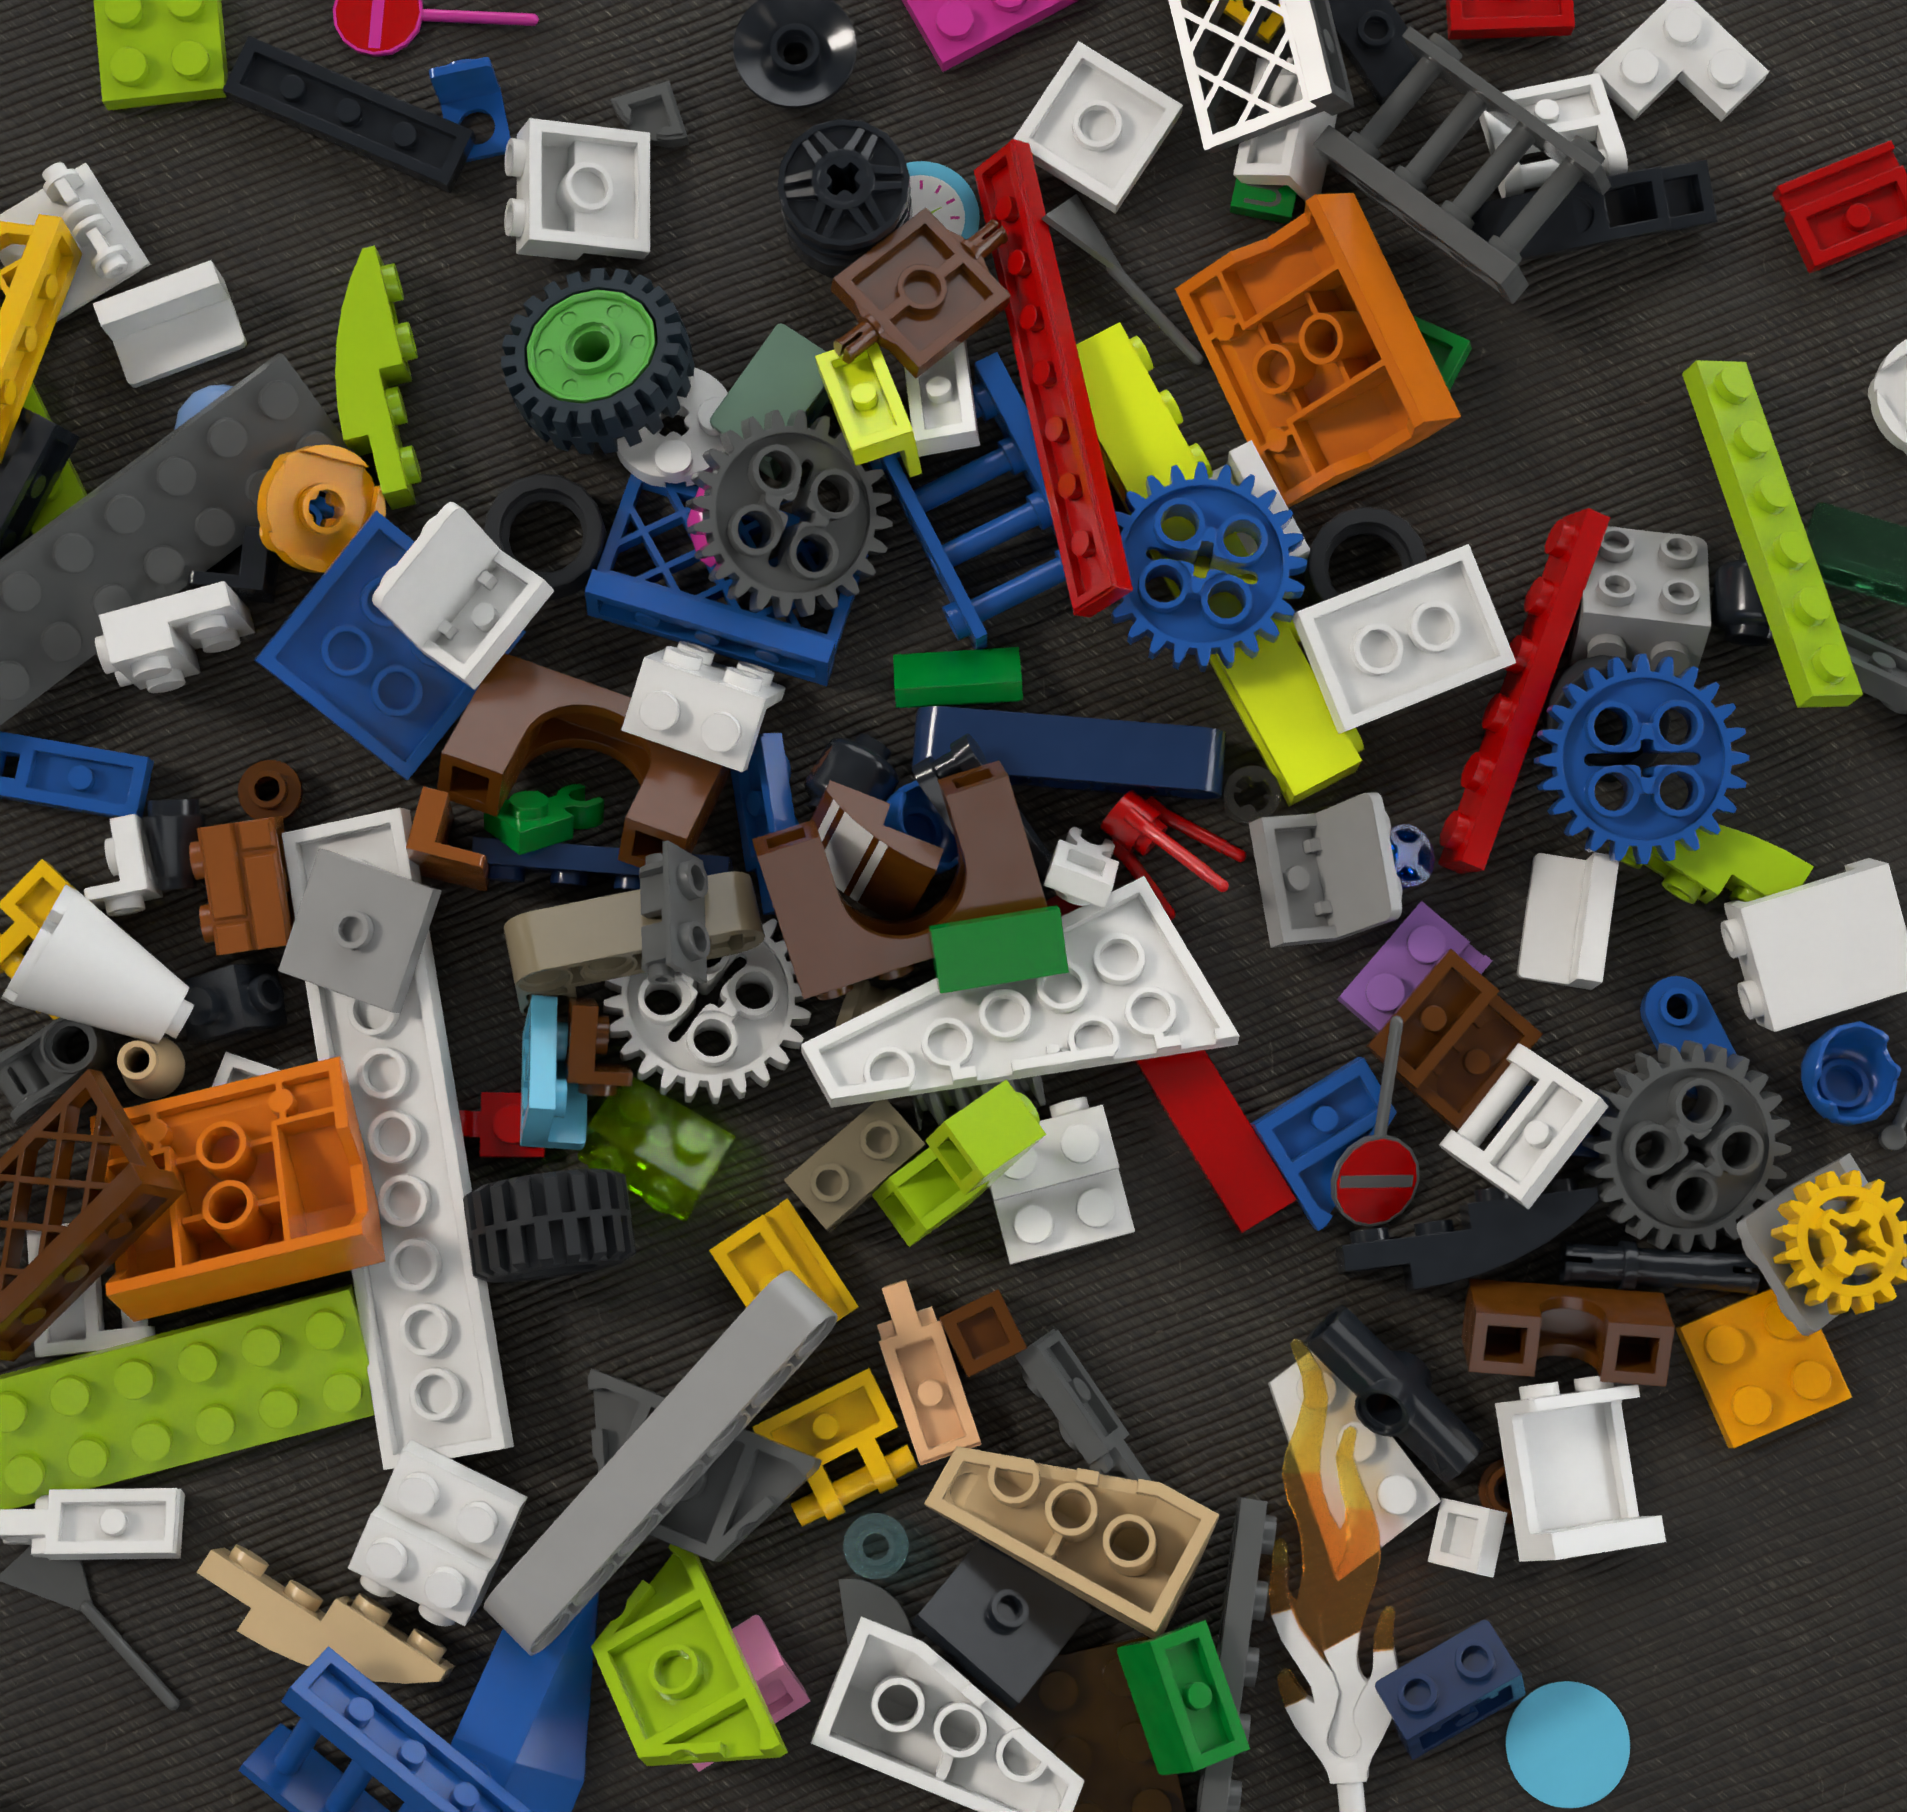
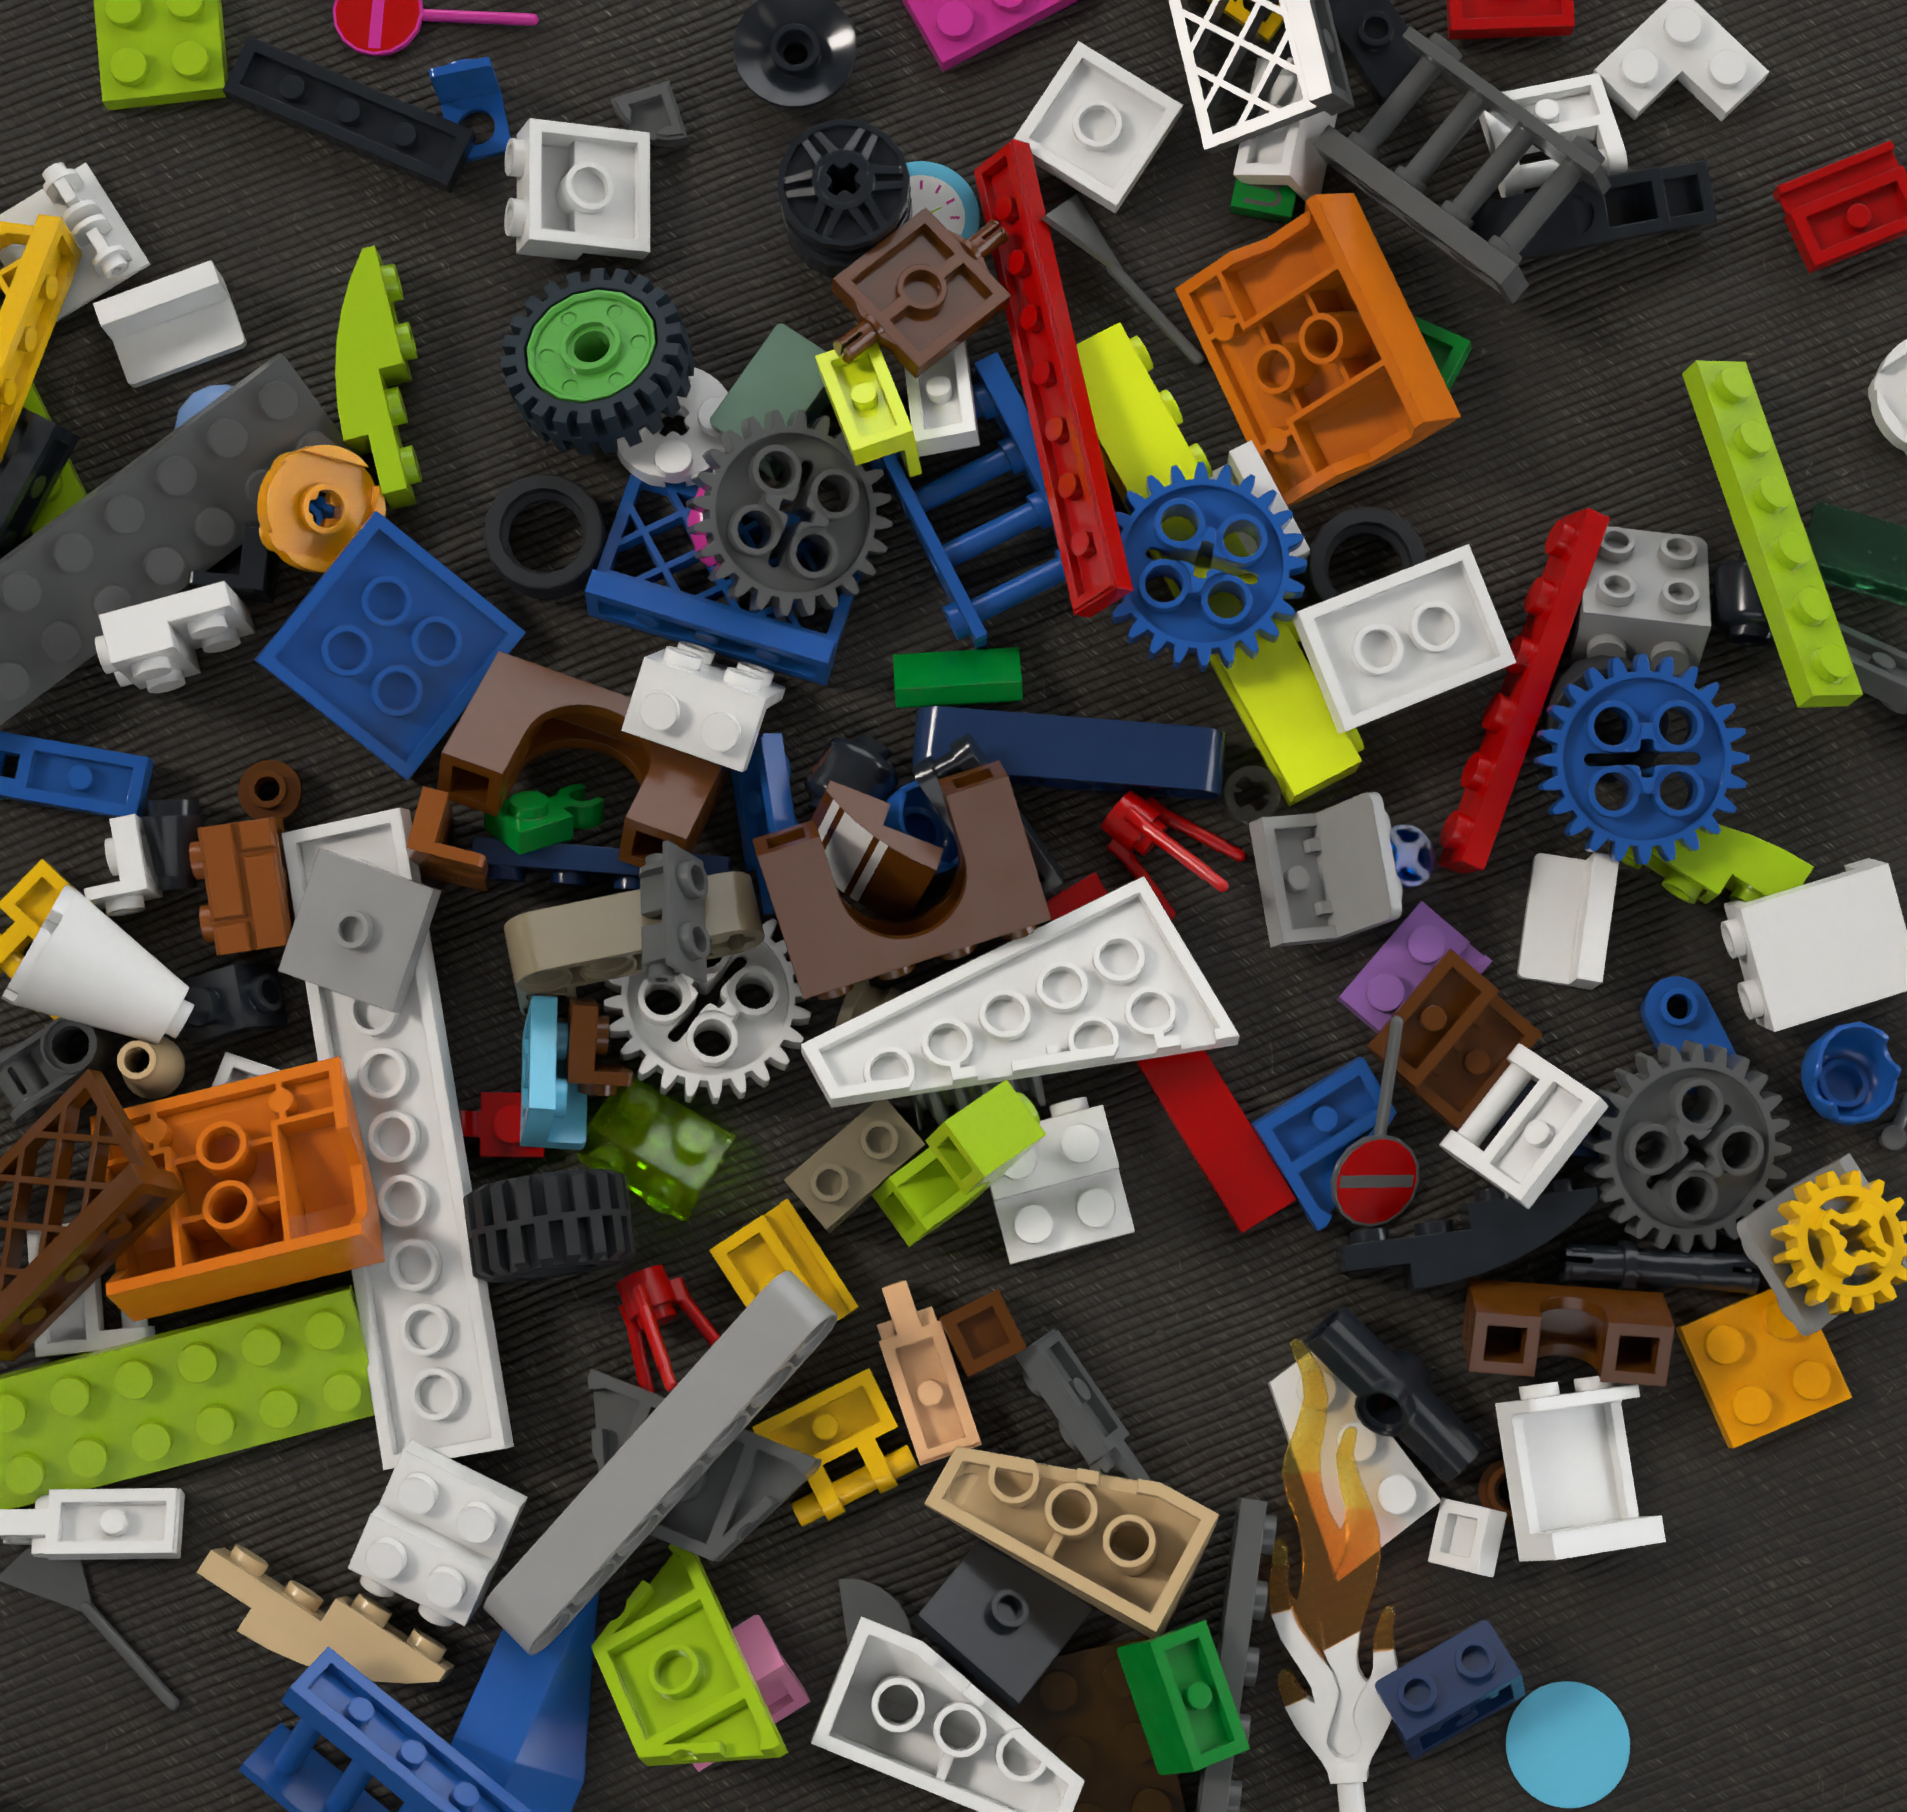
white bracket [372,502,554,690] -> none
clear light blue plate [843,1513,909,1579] -> none
green tile [929,905,1069,994] -> none
white plate [1044,827,1119,908] -> none
none -> red plant [616,1265,721,1392]

